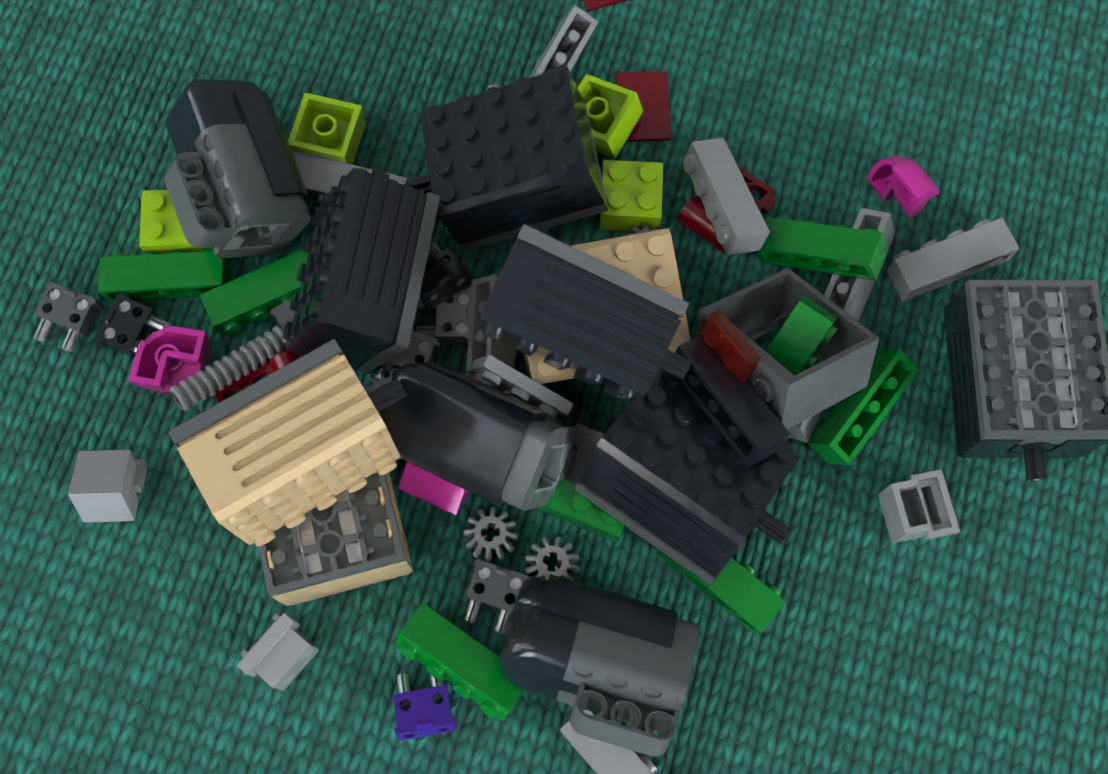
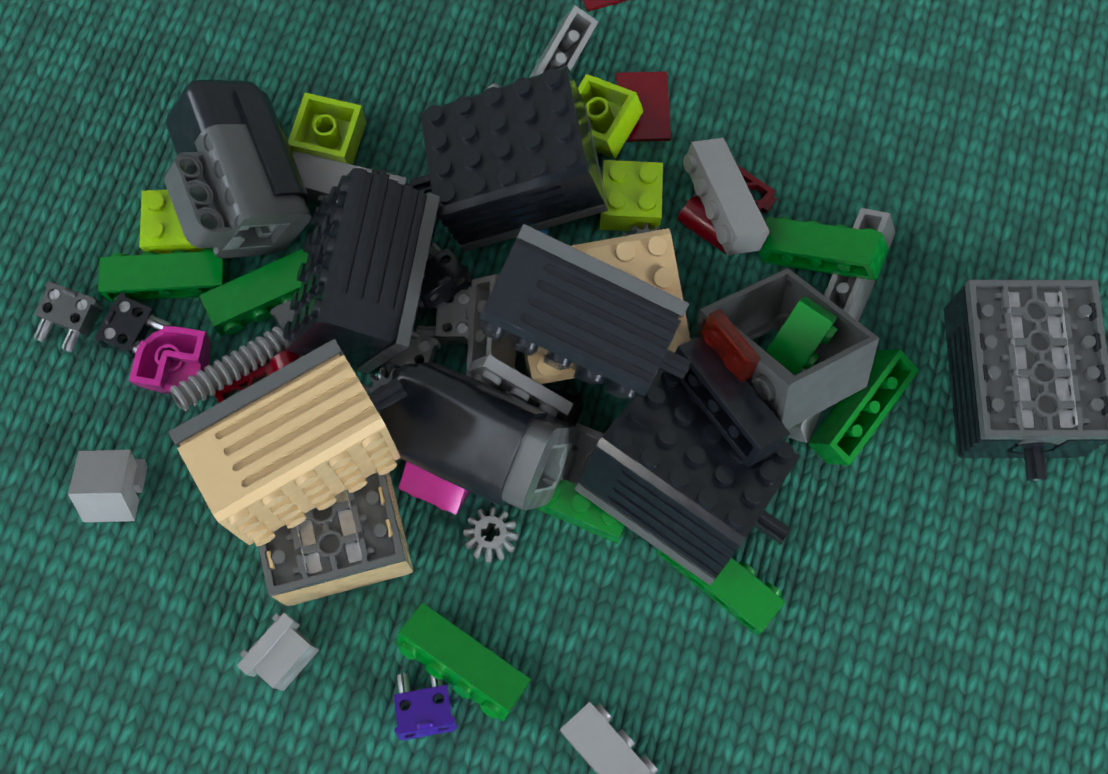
dark grey piece [464,559,529,634] -> none
piece [500,574,699,756] -> none
light grey gear [525,537,580,581] -> none
dark pink brick [867,155,940,218] -> none
light grey plate [878,469,960,543] -> none
light grey brick [887,218,1020,302] -> none

